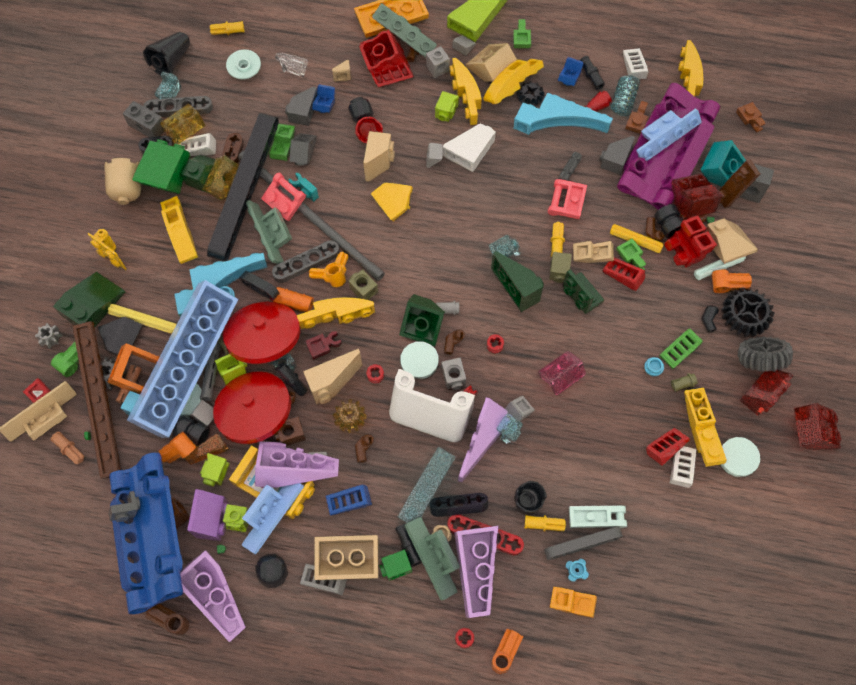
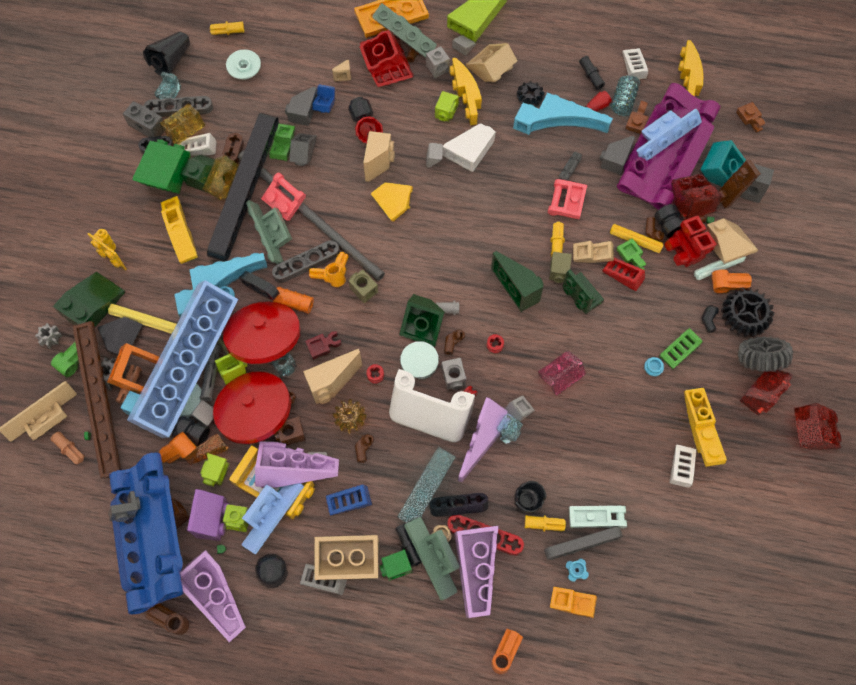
red tile [23,378,51,403] -> none
tan cylinder [104,158,141,205] -> none
clear slope [275,53,308,77] -> none
black axle [275,362,307,396] -> none
teal plate [288,172,319,202] -> none
yellow slope [297,298,375,329] -> none
red bush [455,628,474,649] -> none
yellow slope [483,59,544,104] -> none
clear light blue bracket [488,235,520,257] -> none
bright green plate [513,19,531,48] -> none
blue bracket [558,57,584,86] -> none
red slope [646,428,690,466] -> none
olive pin [671,373,698,392] -> none
light aqua tile [721,437,760,477] -> none

